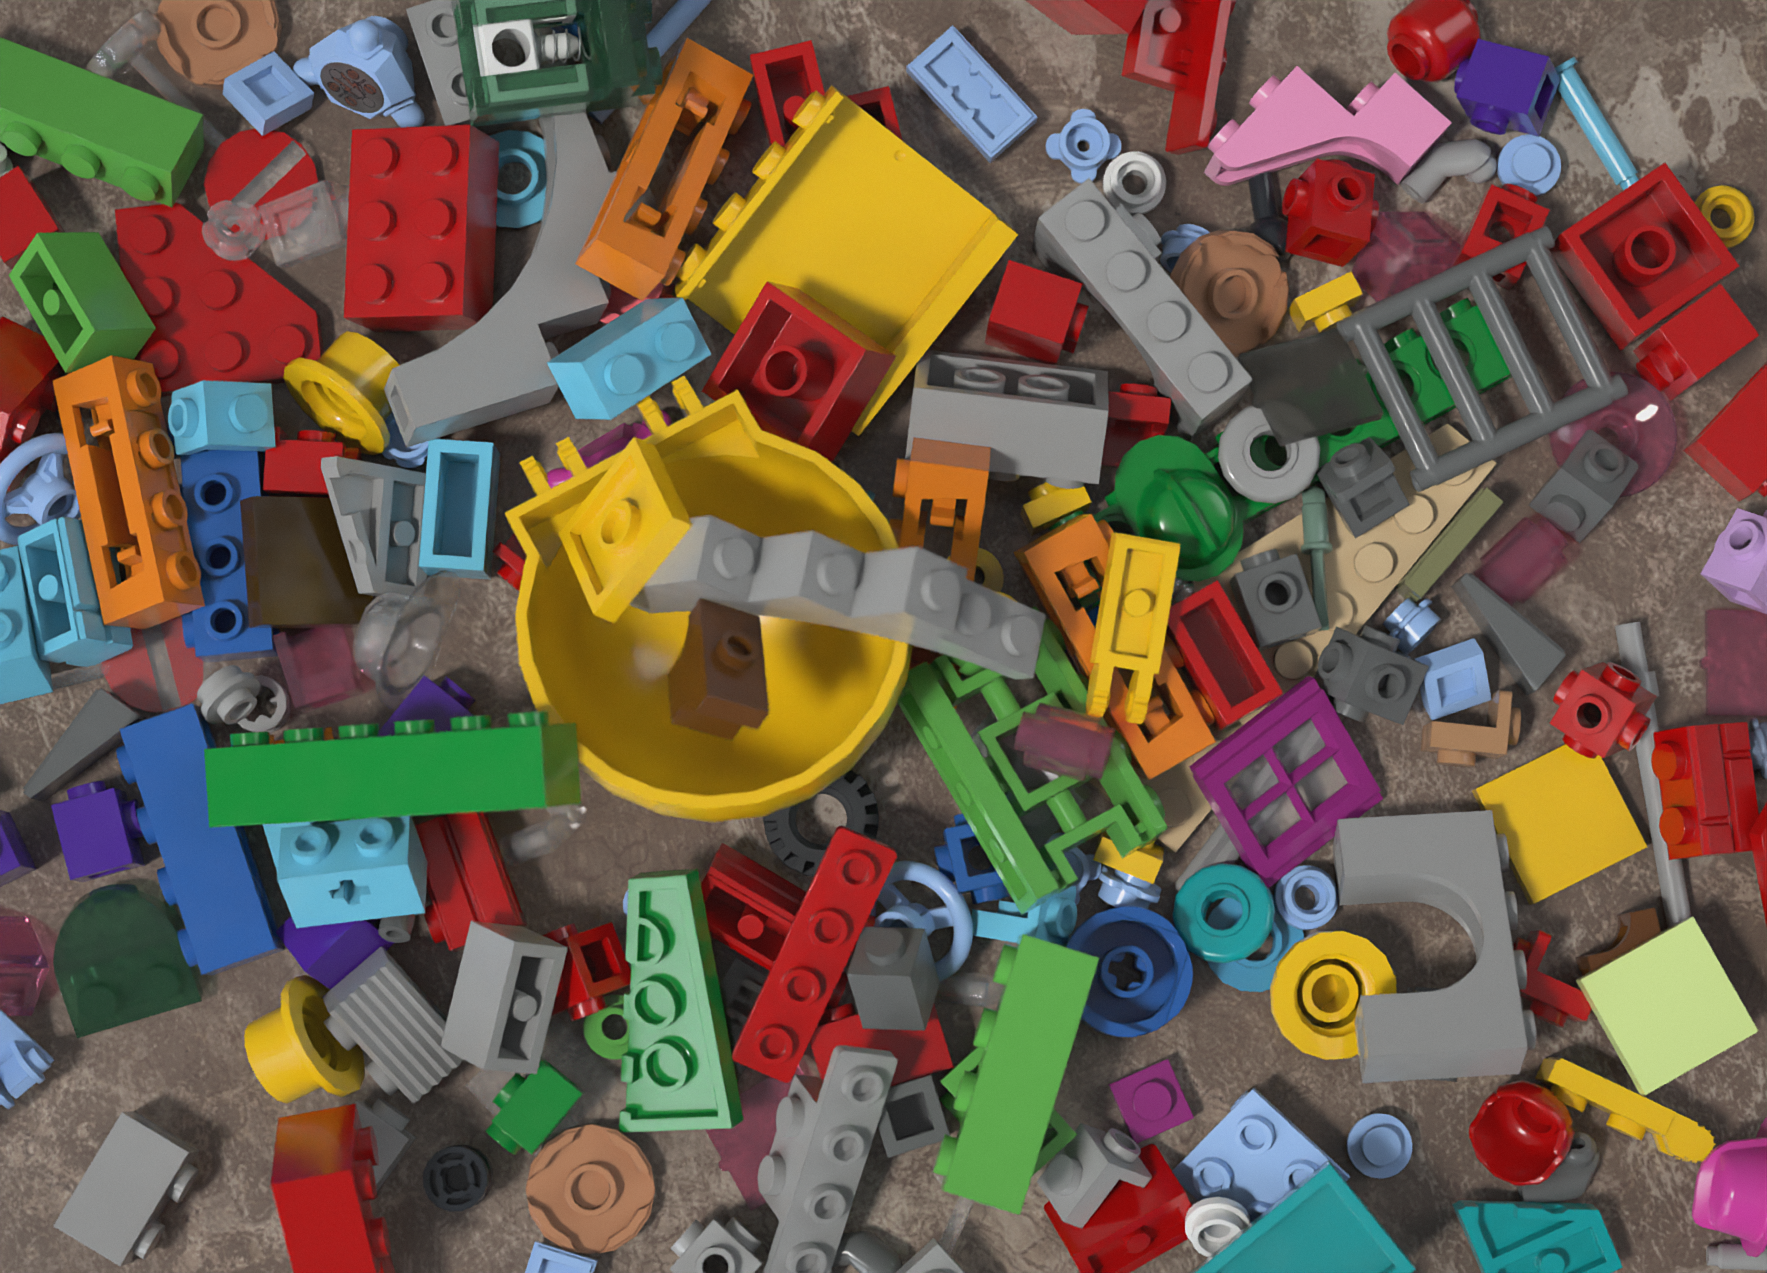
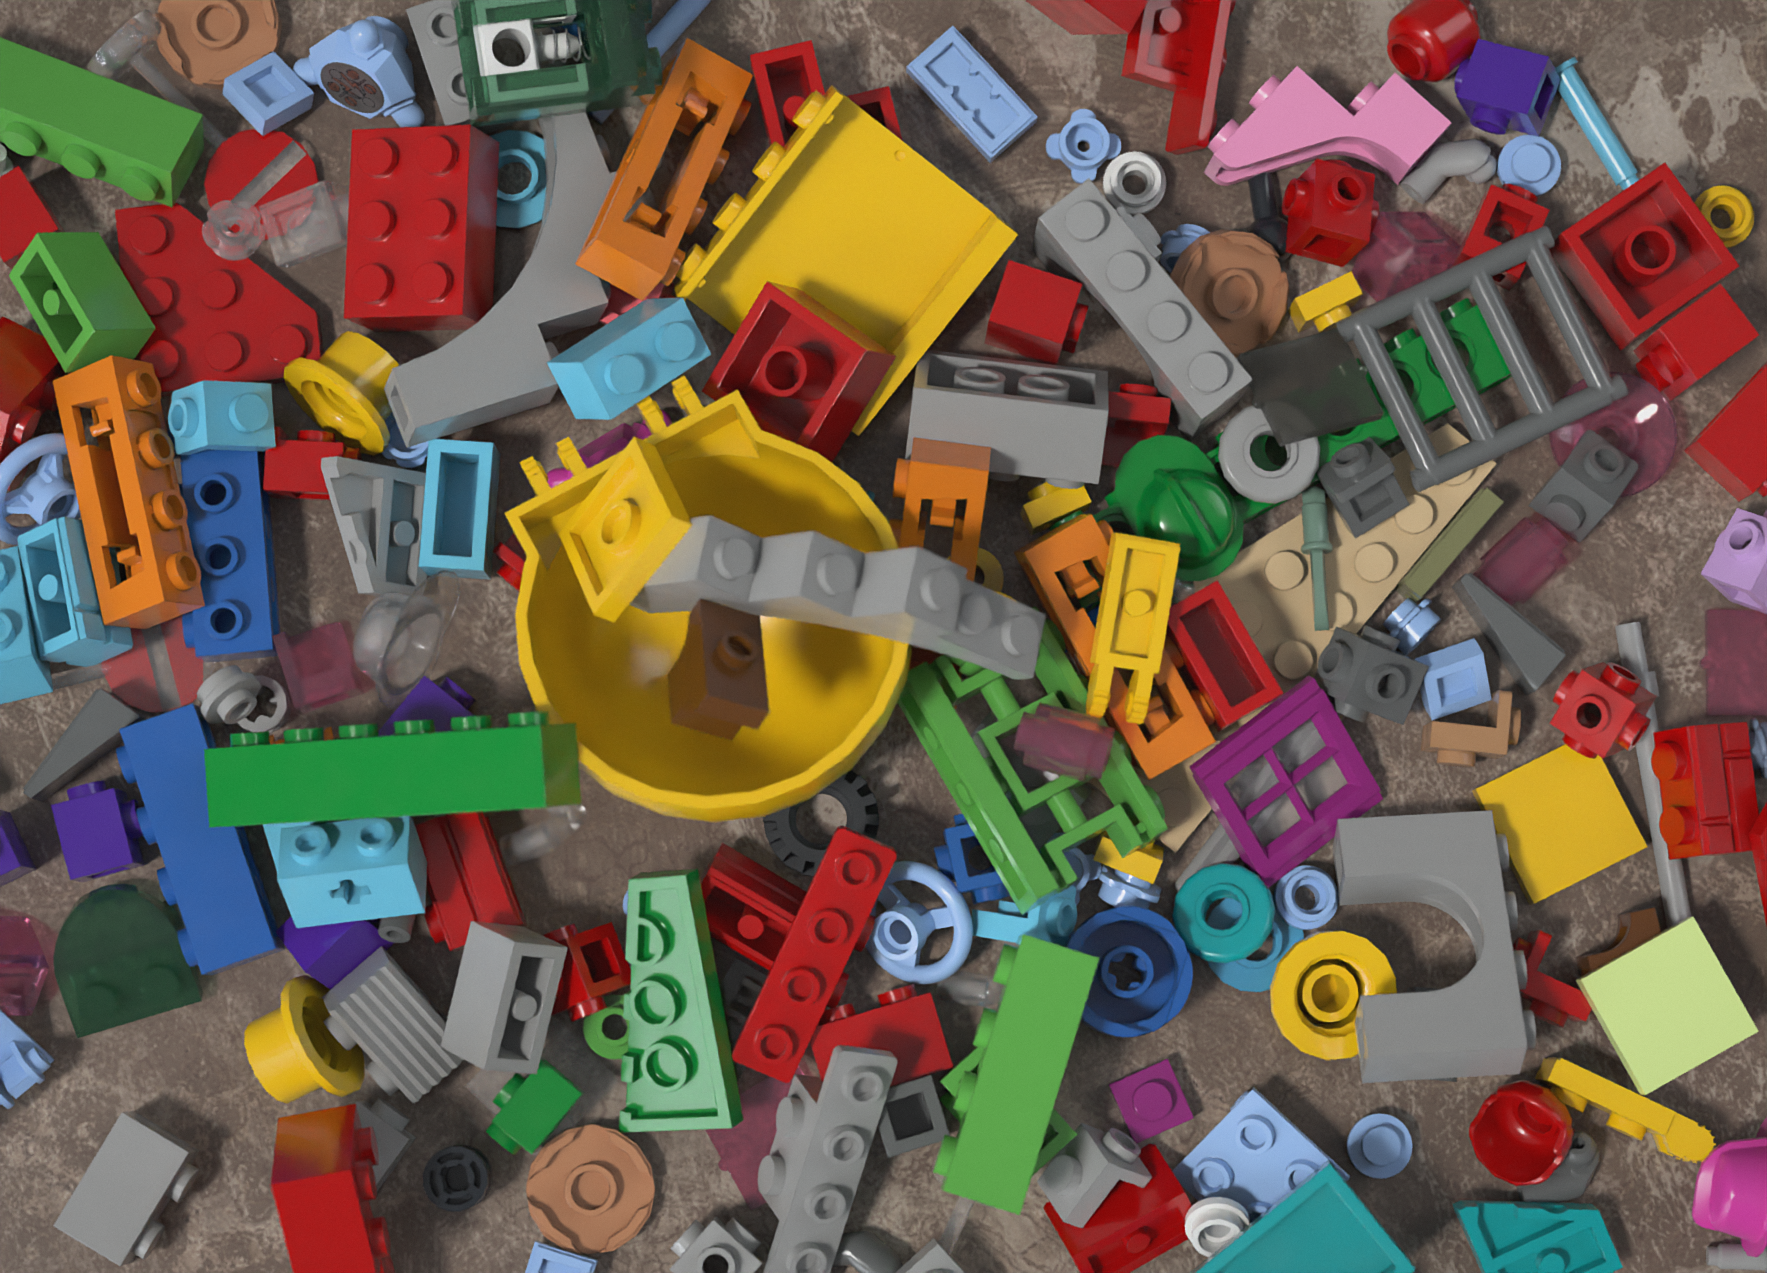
dark brown tile [240,496,374,628] -> none
dark grey brick [847,927,940,1031] -> none
dark grey brick [1229,549,1322,652] -> none

